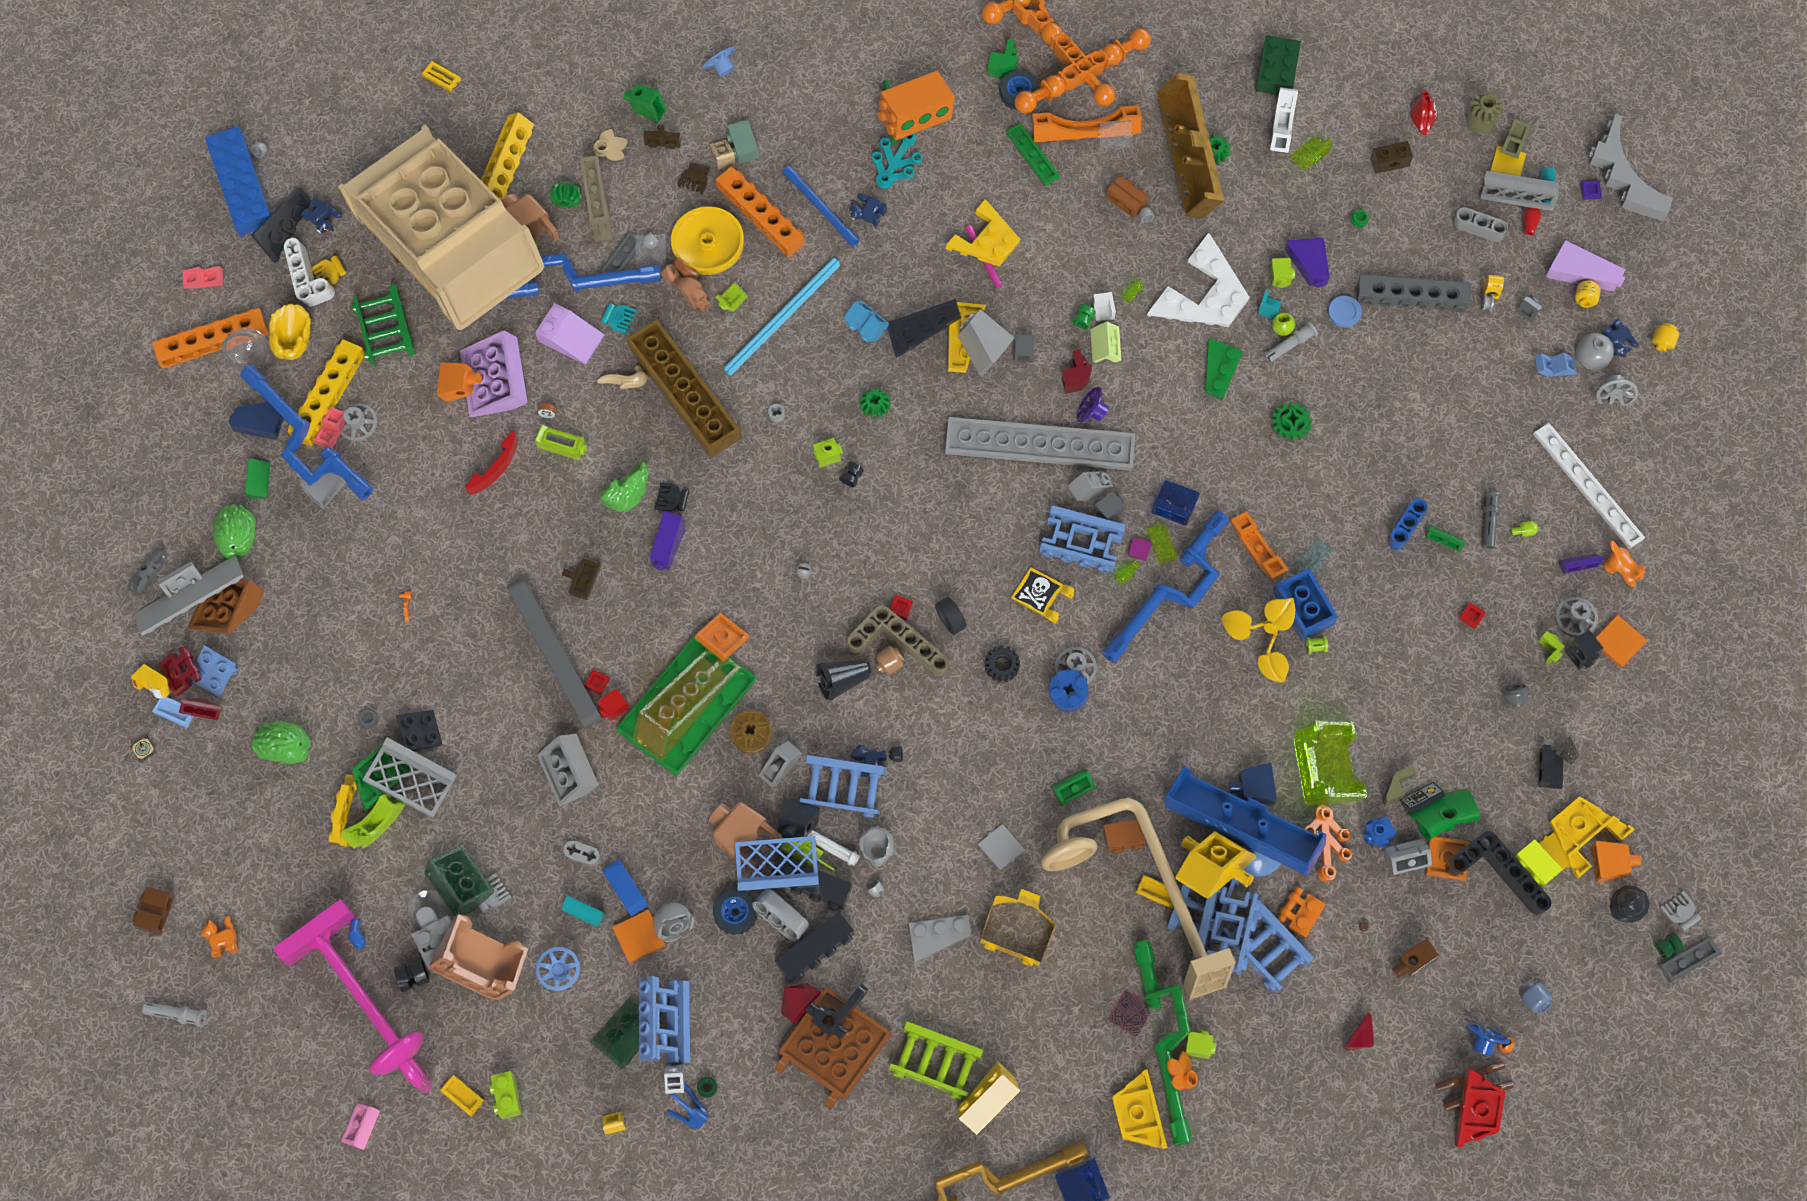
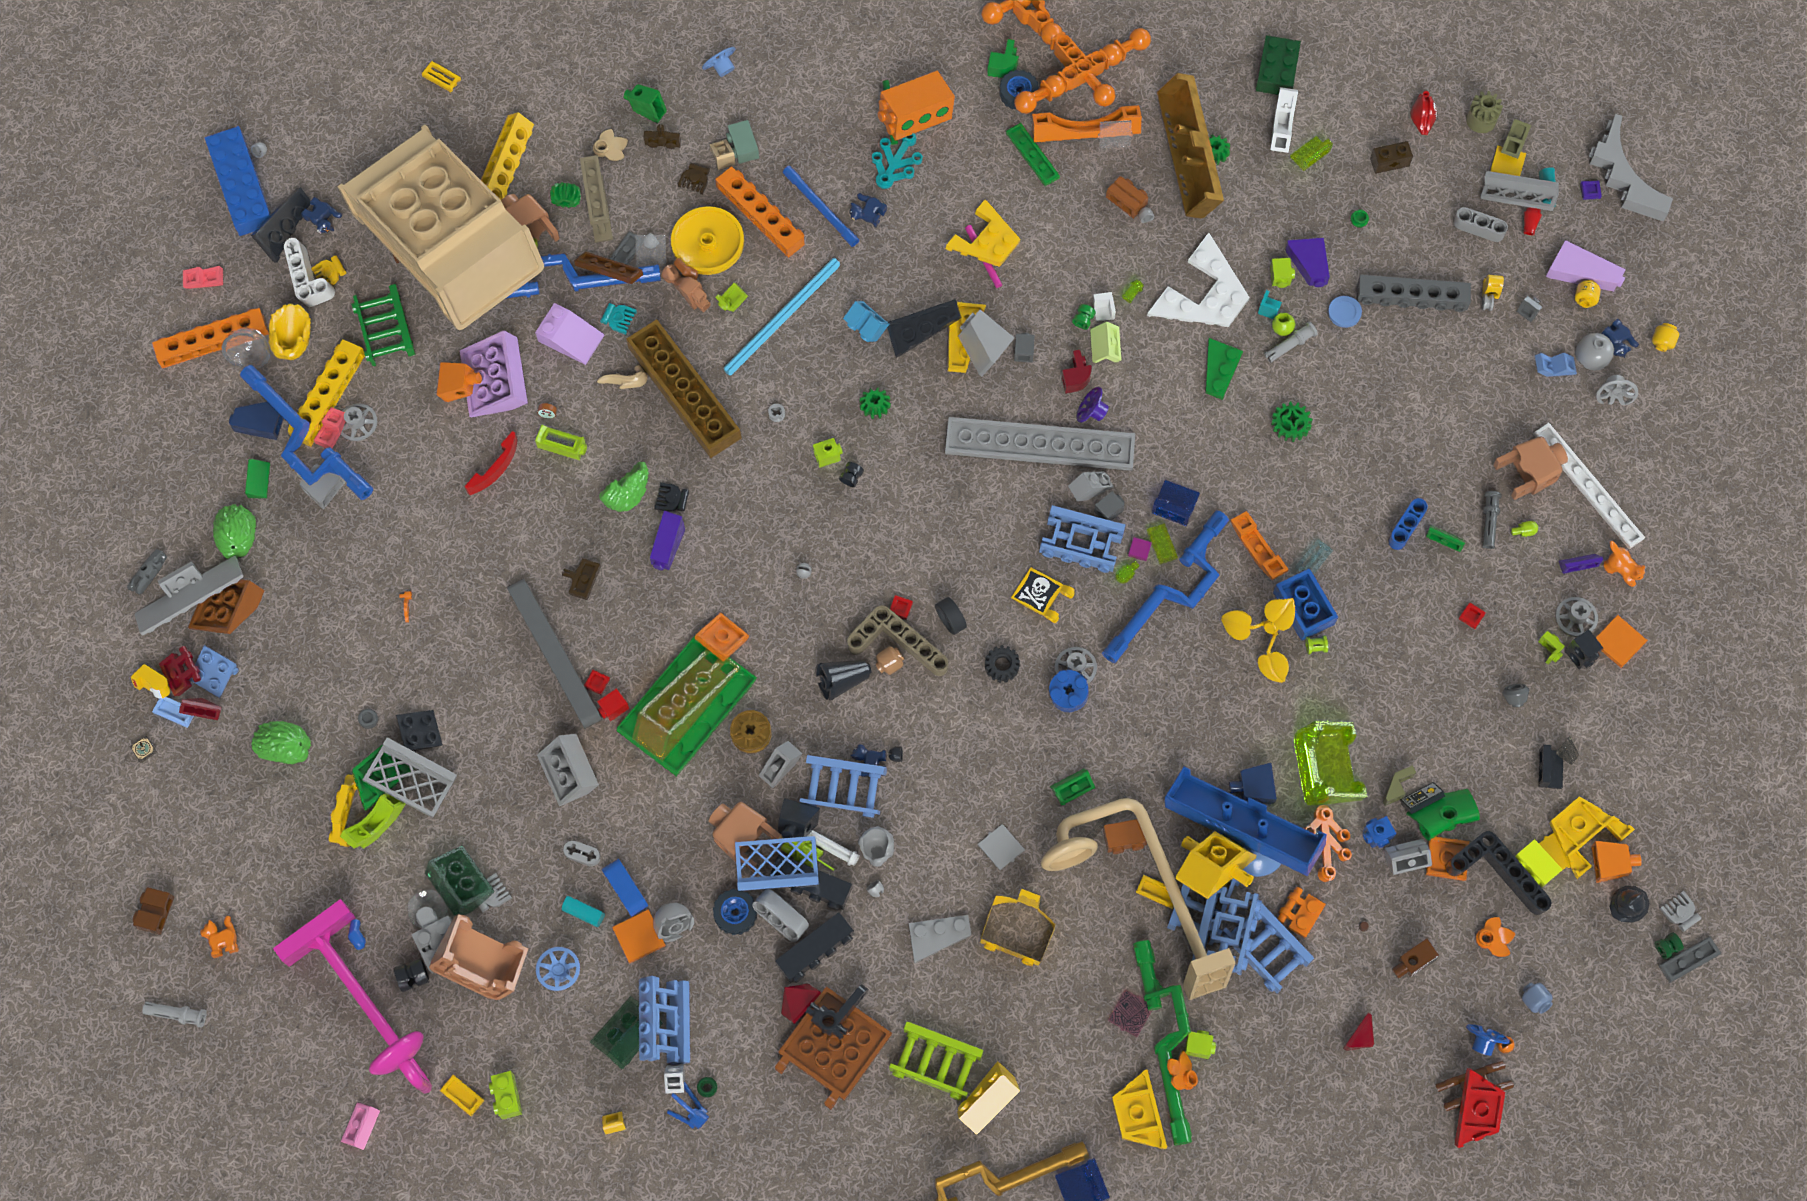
none -> reddish brown tile [574,251,643,284]
none -> orange plate [1475,917,1515,957]
none -> nougat piece [1493,436,1568,500]

